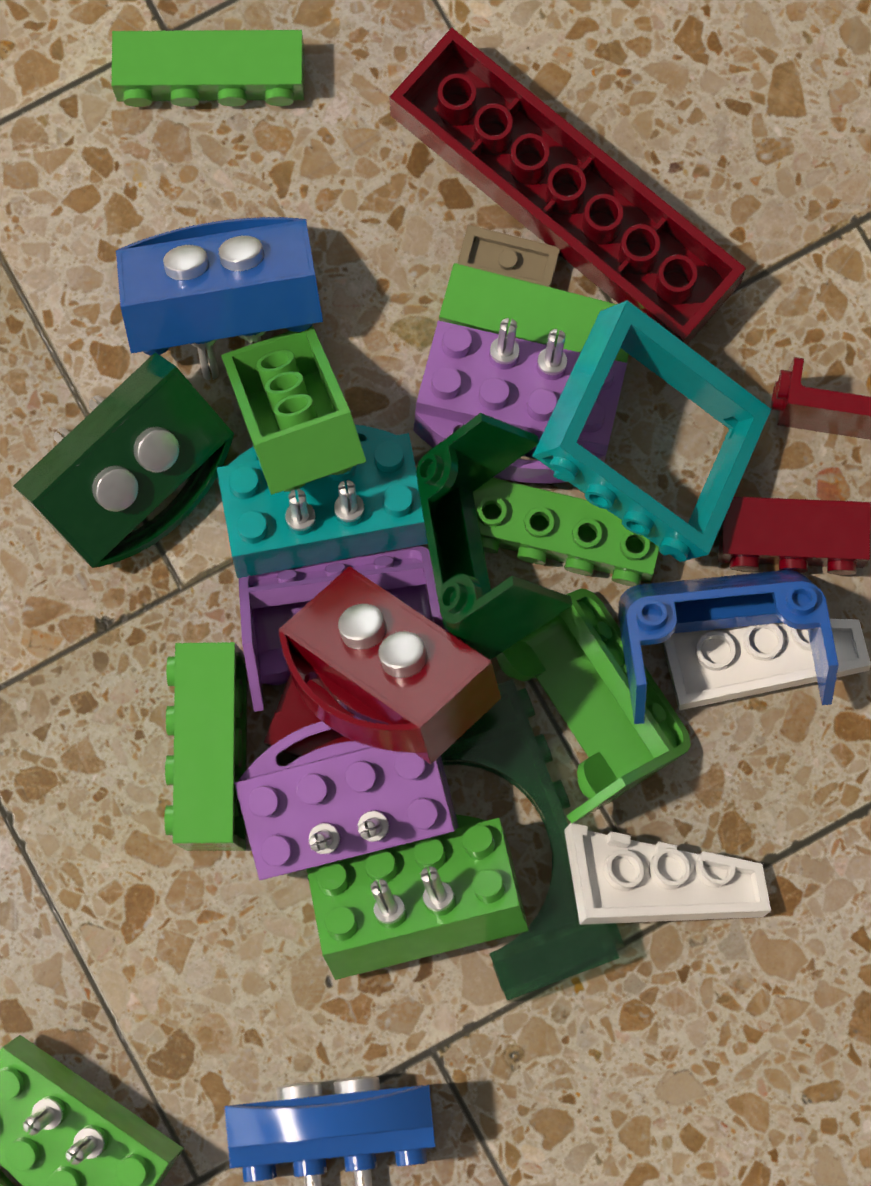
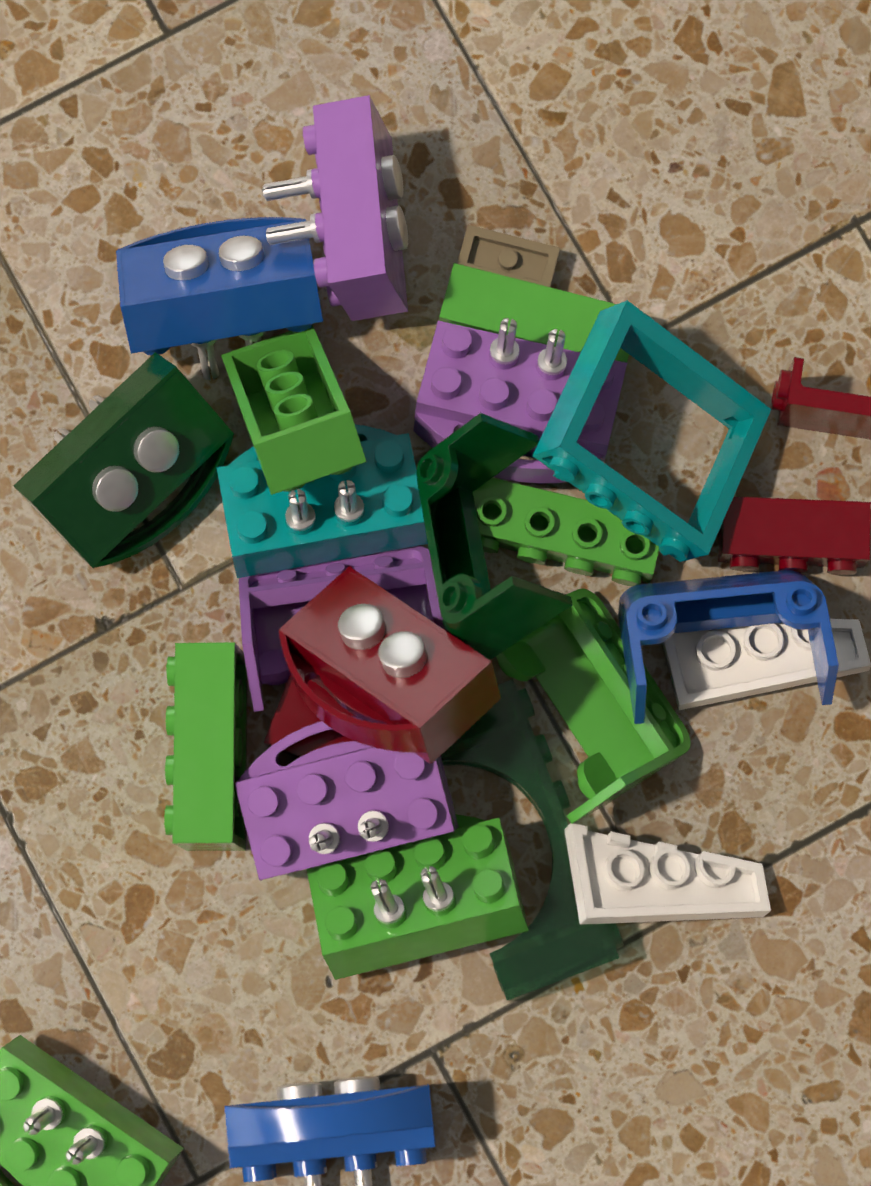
bright green brick [111,30,304,107] -> none
dark red brick [389,28,746,345] -> none
none -> medium lavender piece [262,95,408,321]

